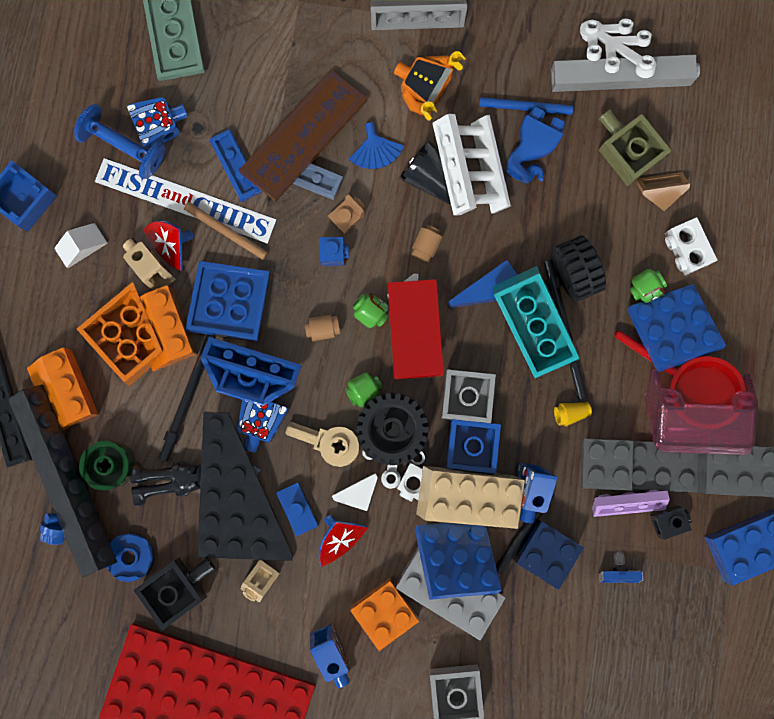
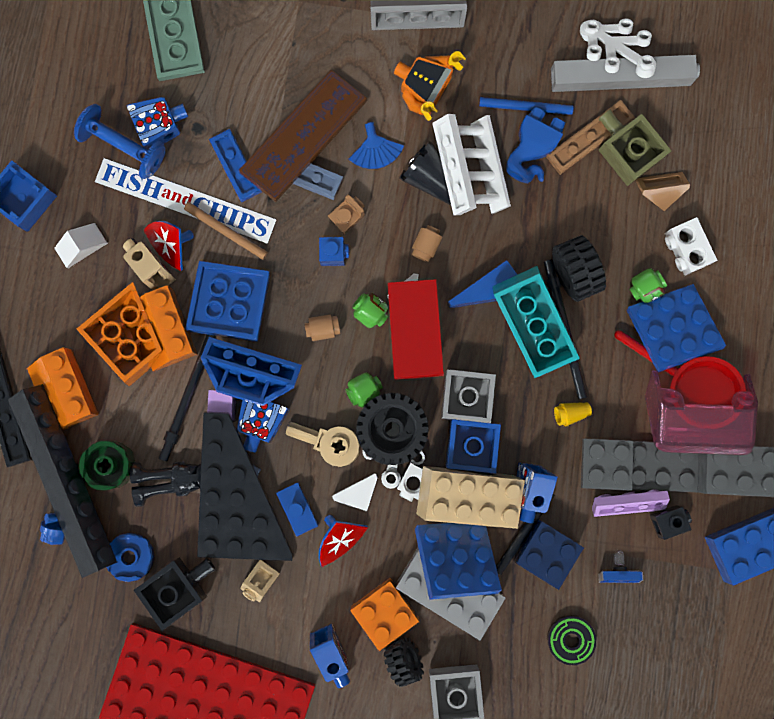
none -> lavender brick [207,390,236,421]
none -> black tyre [384,637,424,687]
none -> medium nougat tile [546,100,635,175]
none -> black tile [547,615,596,665]

